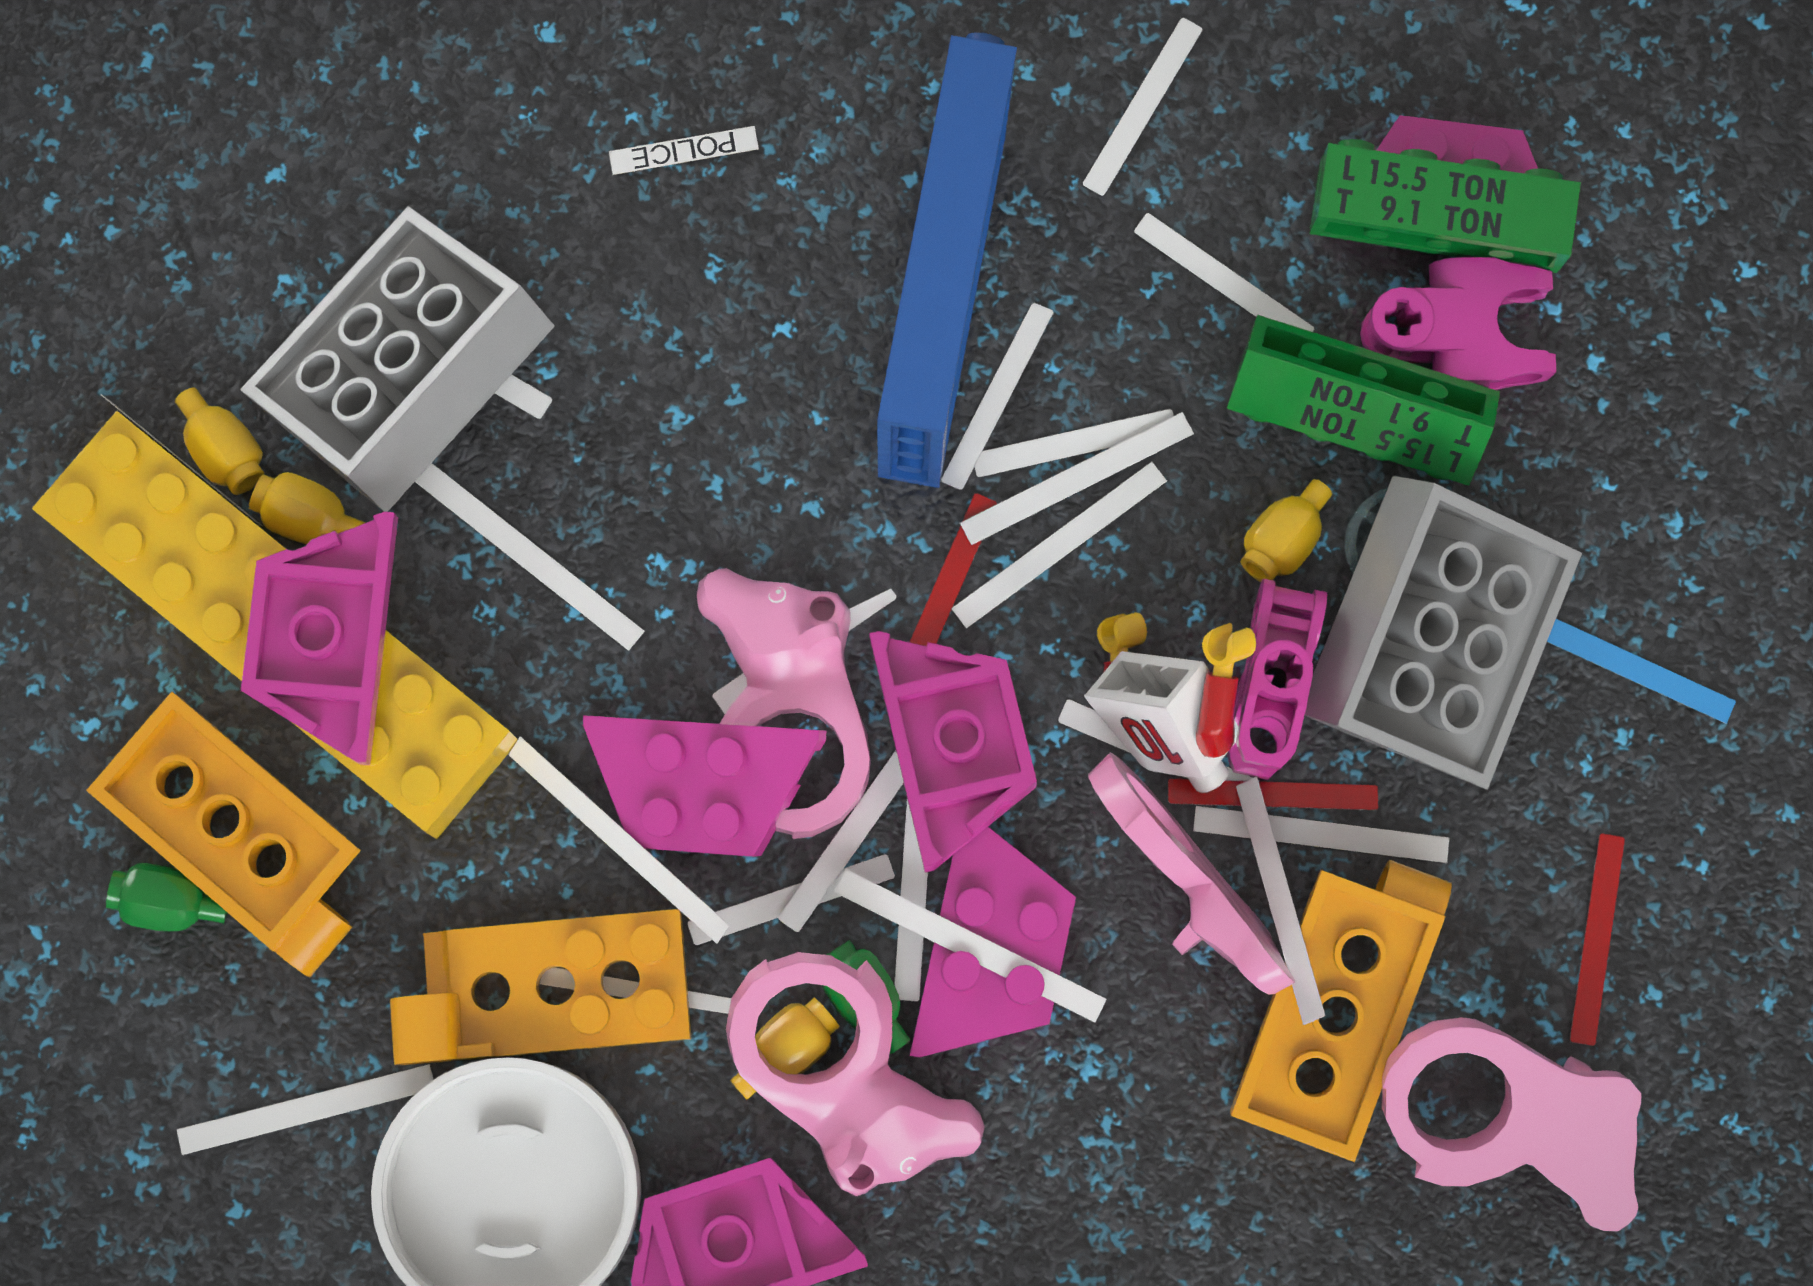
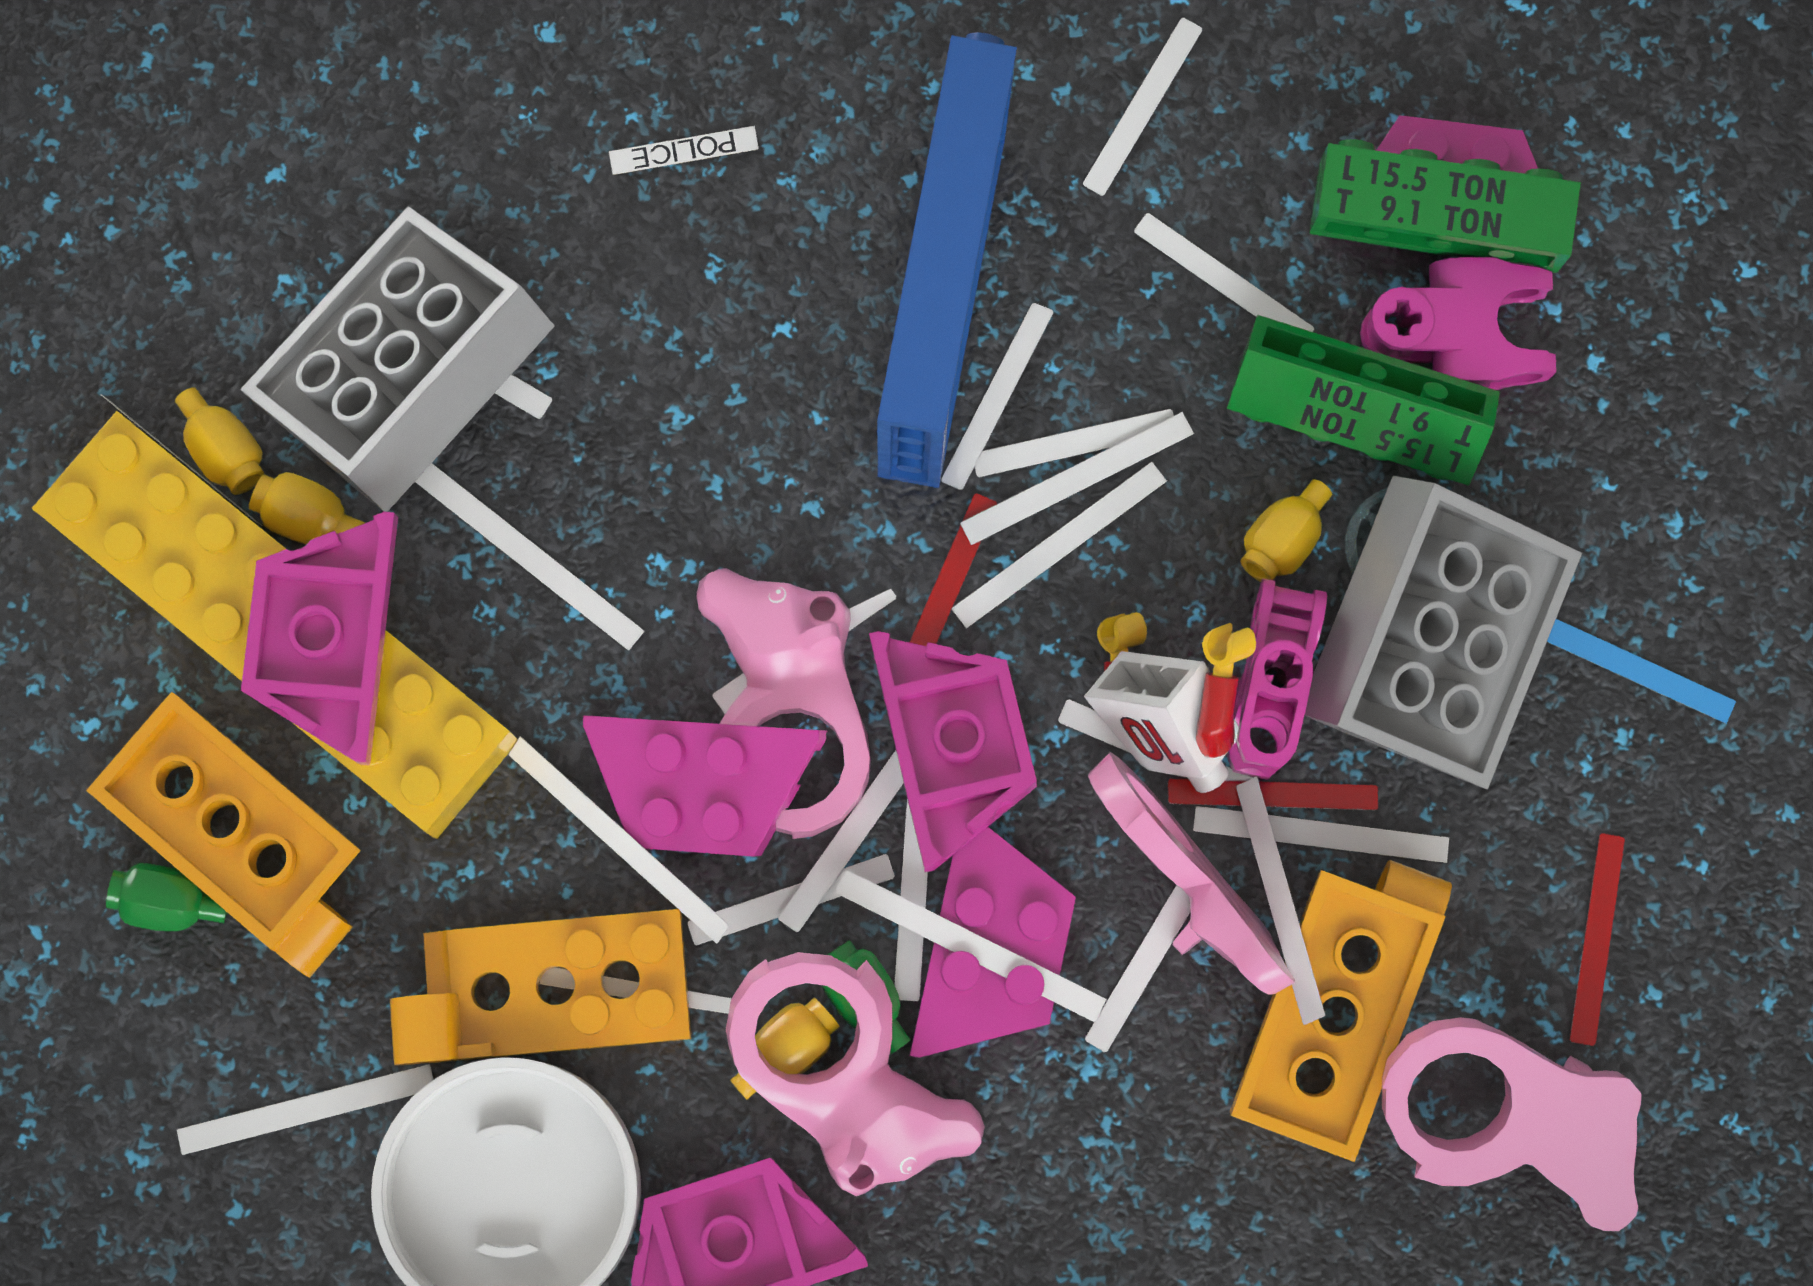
none -> white sticker [1085,885,1190,1052]

